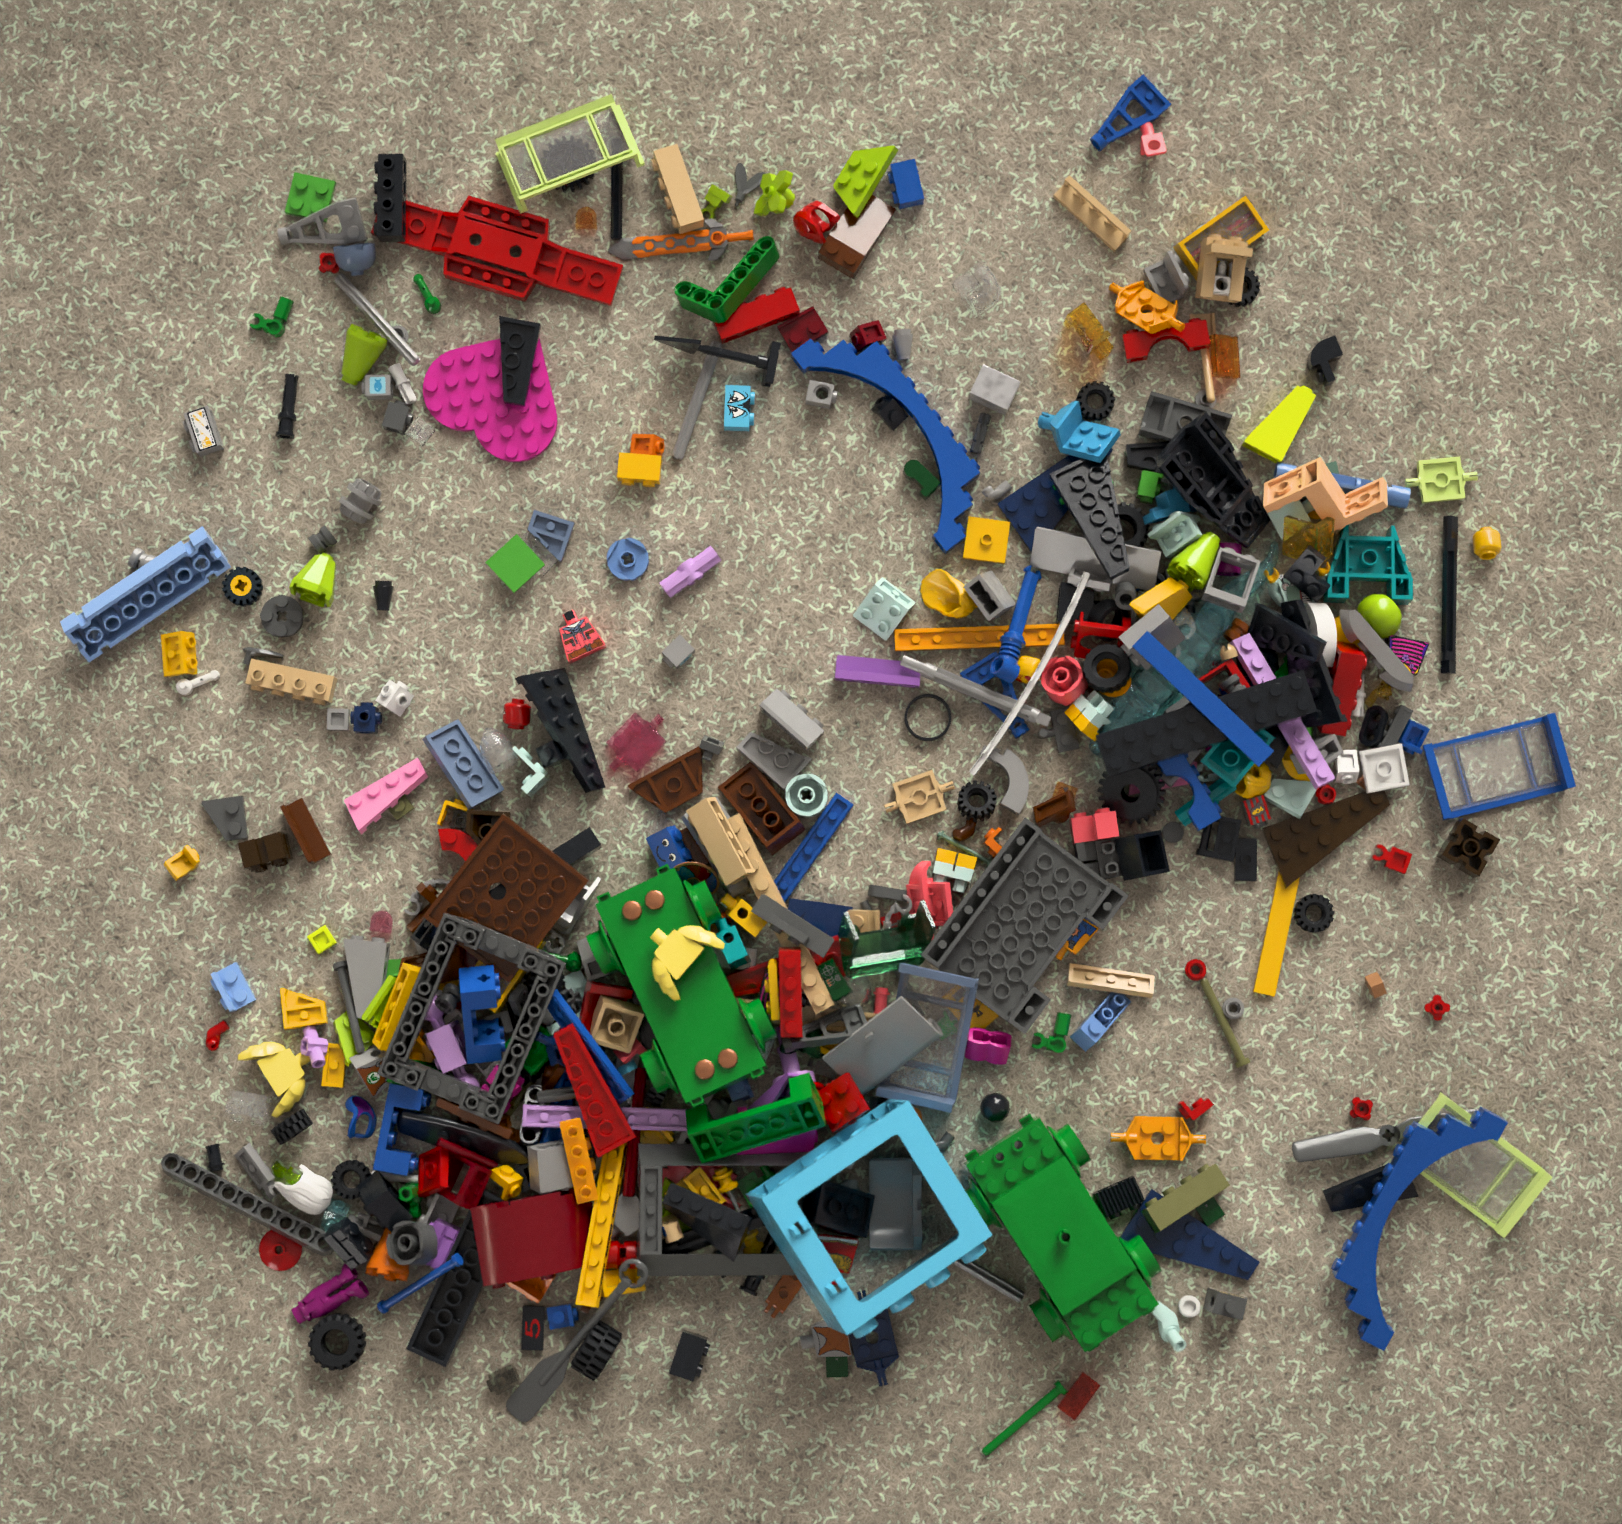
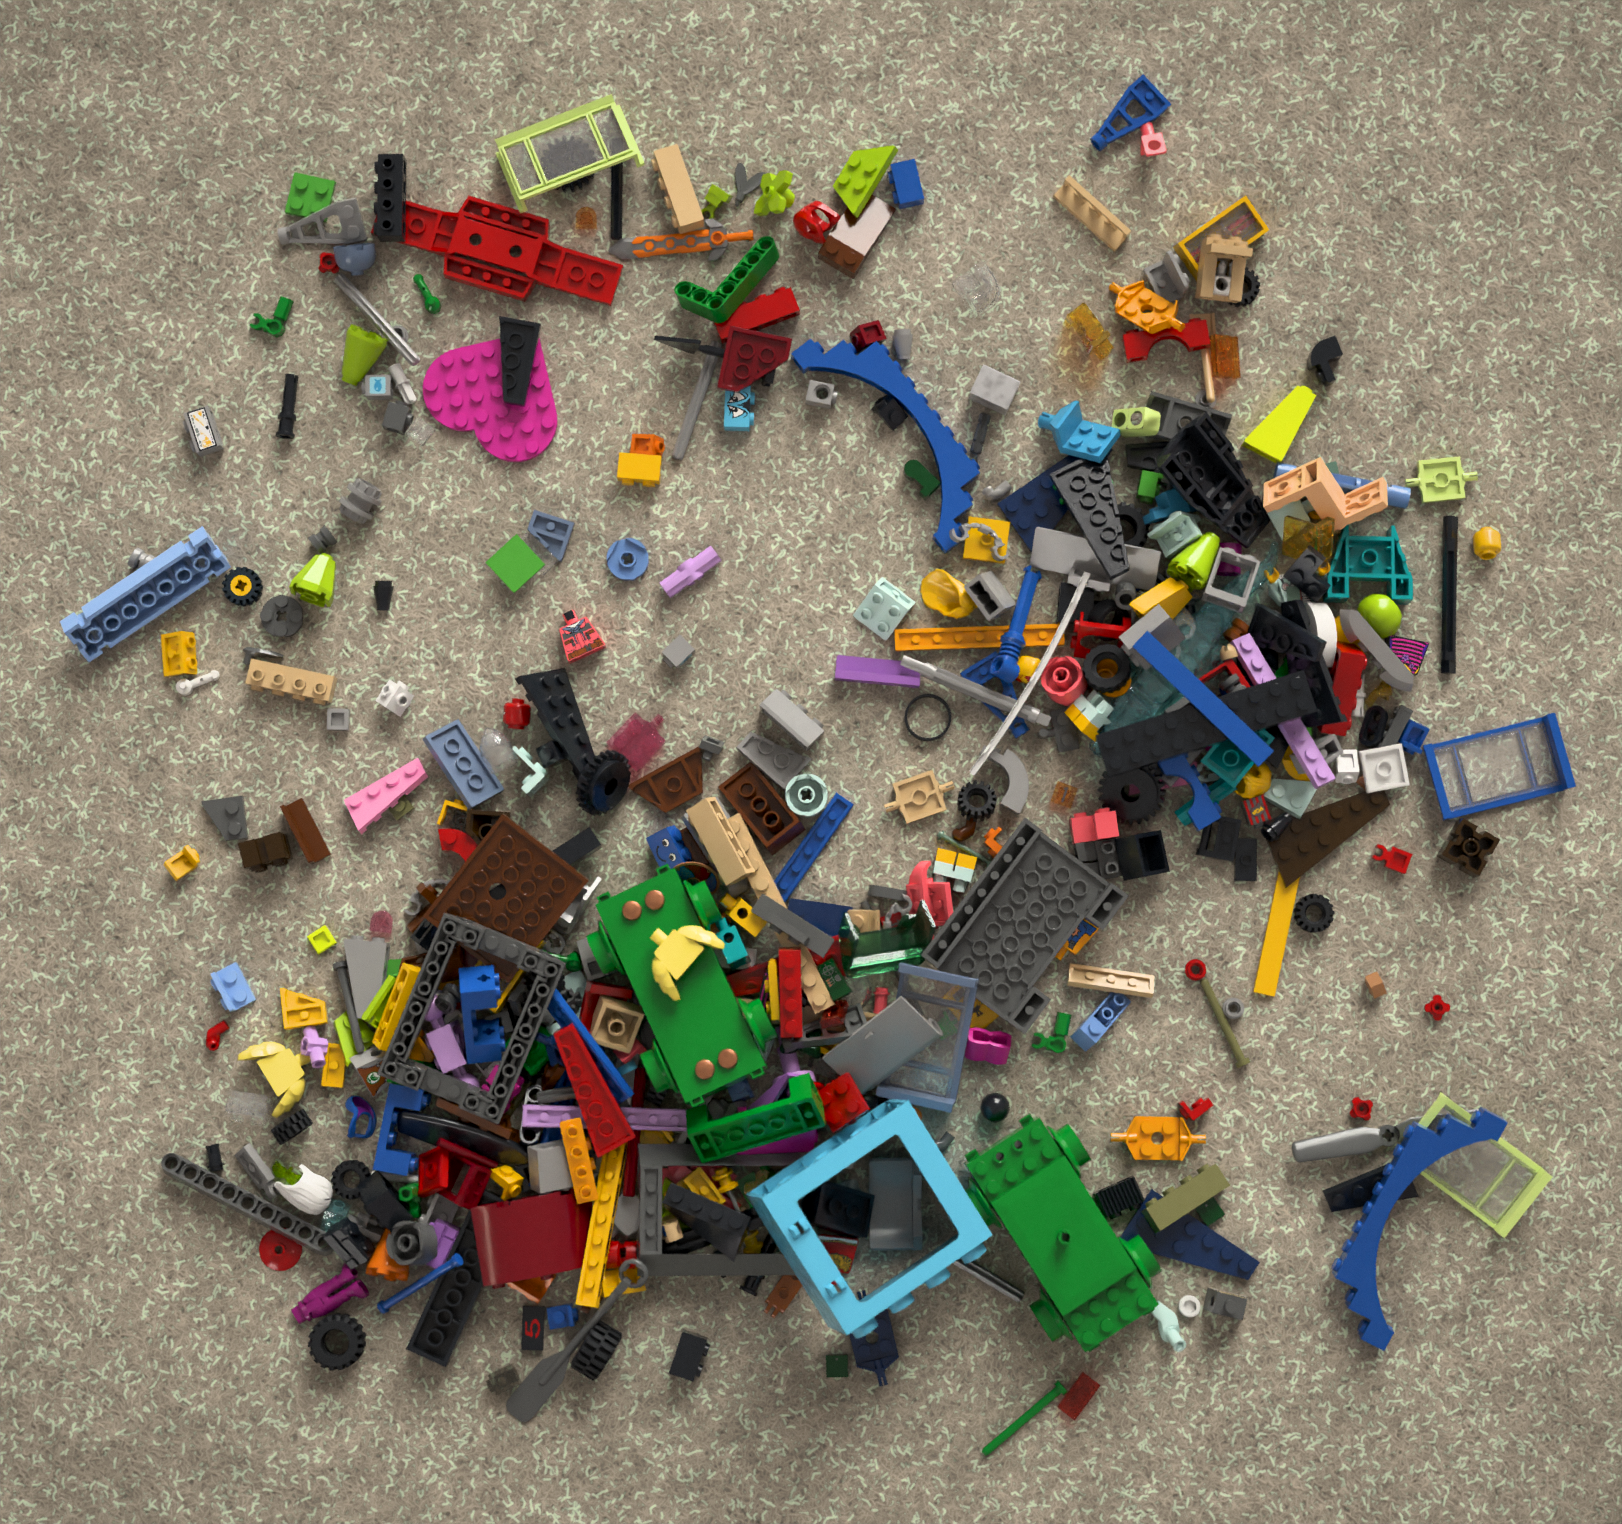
dark blue brick [350,702,382,734] -> none
dark red plate [777,306,828,352] -> none
torso [800,1320,852,1357] -> none
reddish brown tile [1033,790,1076,827] -> none
black tyre [1076,381,1115,421] -> none
dark grey piece [1162,822,1184,843] -> none
red plate [1315,784,1336,805] -> none
none -> black gear [576,750,631,816]
none -> dark red plate [717,326,792,393]
none -> clear yellow piece [743,1170,770,1195]
none -> clear red plate [820,1000,849,1029]
none -> light grey piece [949,523,1009,561]
none -> yellowish green piece [1112,407,1161,438]
none -> black cone [1260,812,1292,842]

